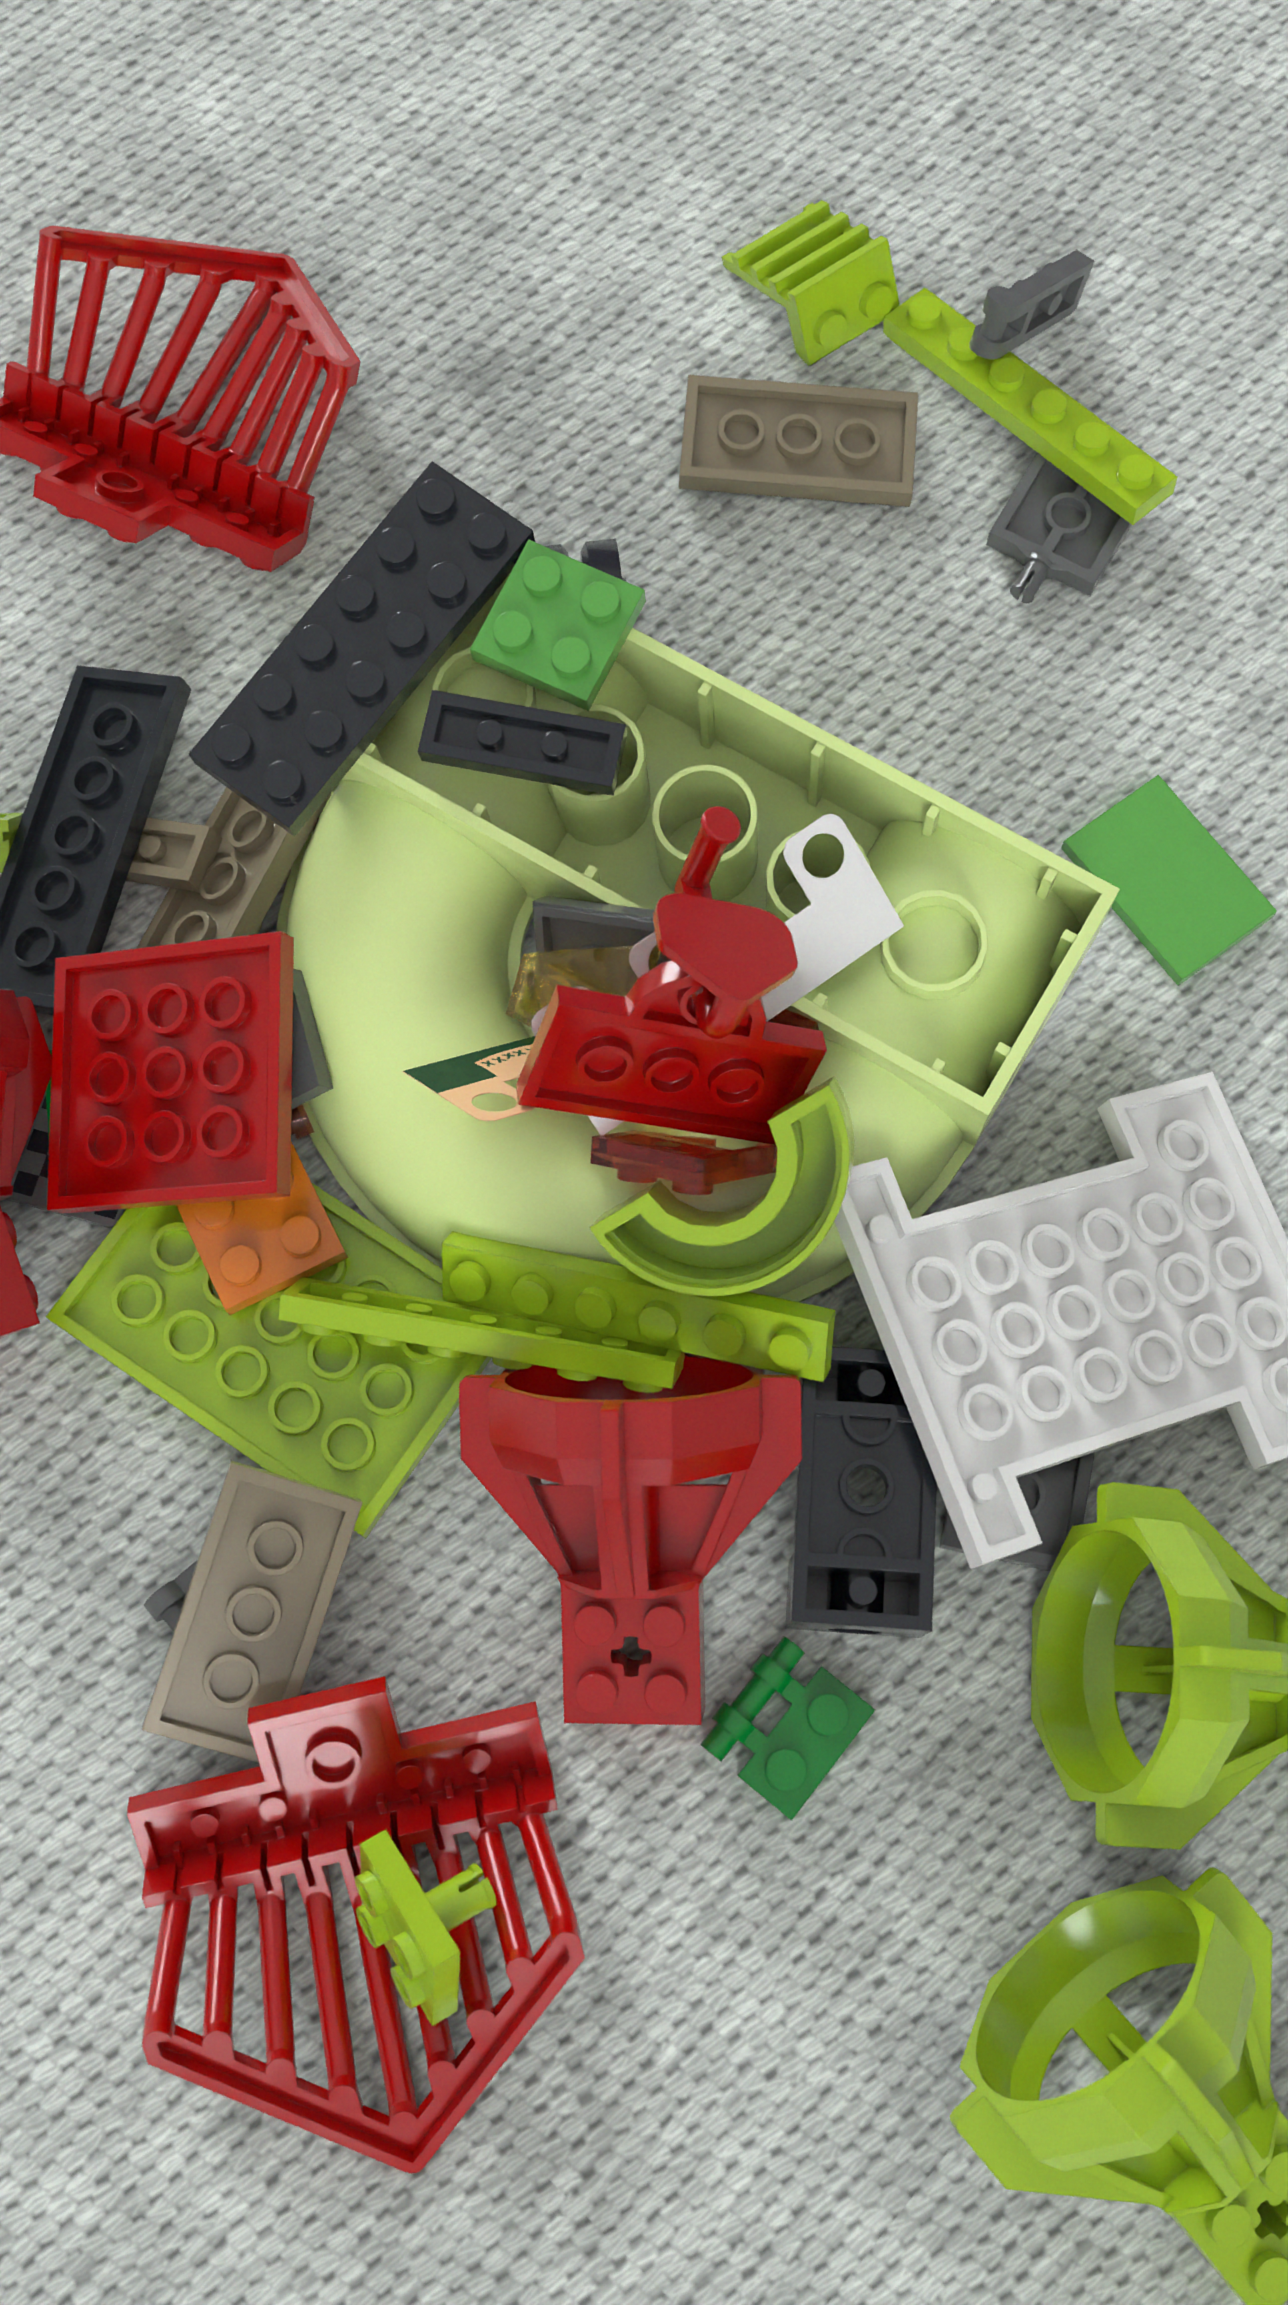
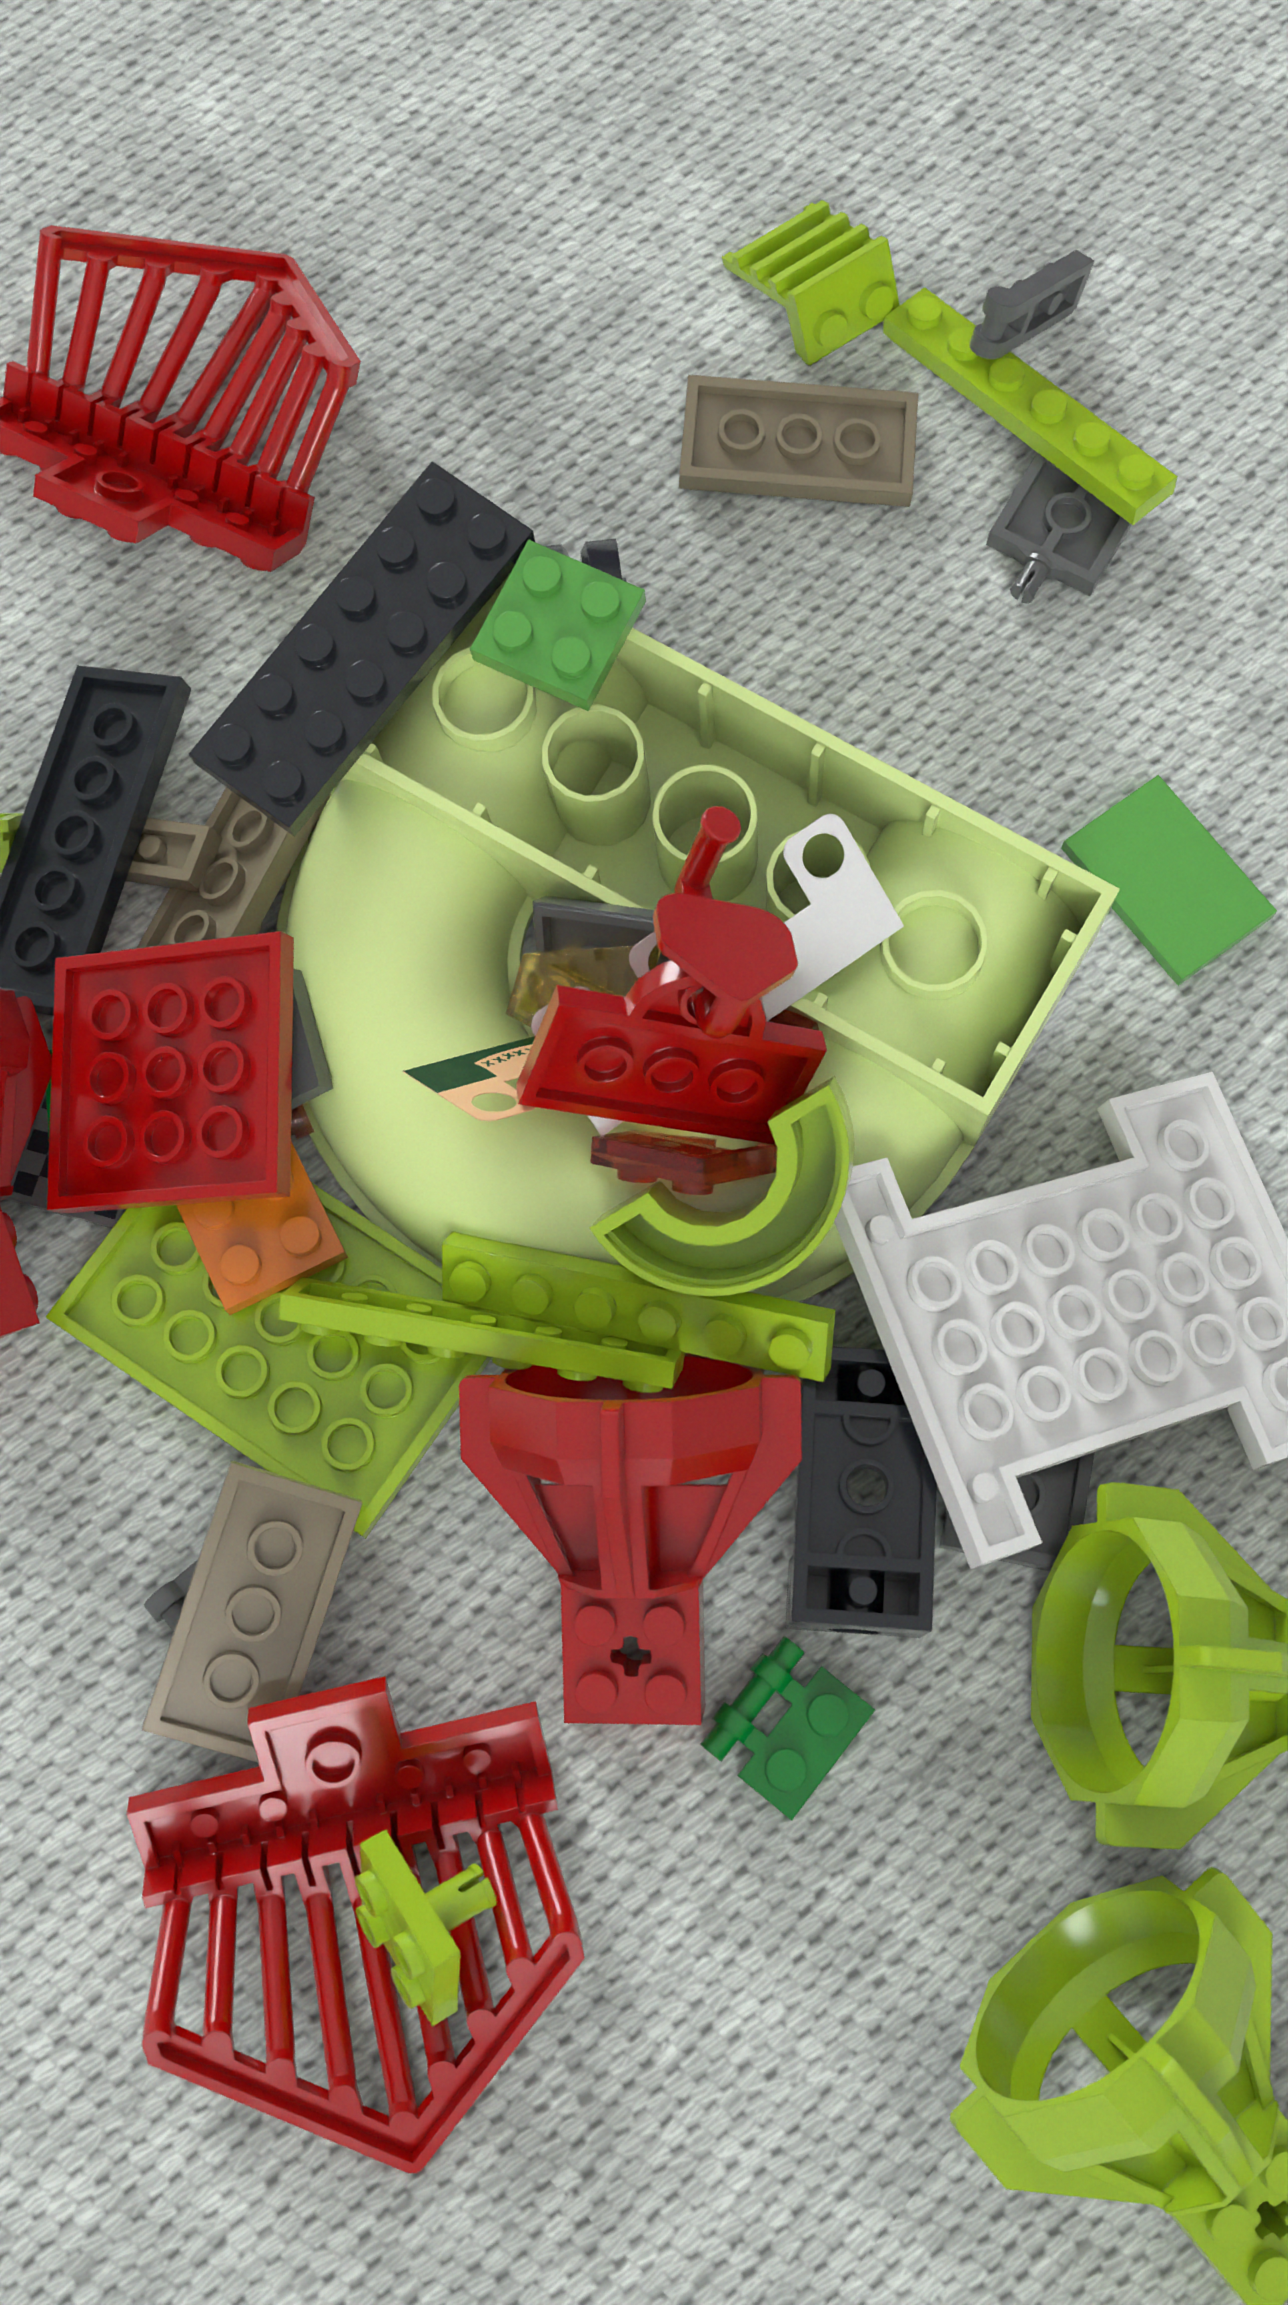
black plate [418,690,627,796] -> none

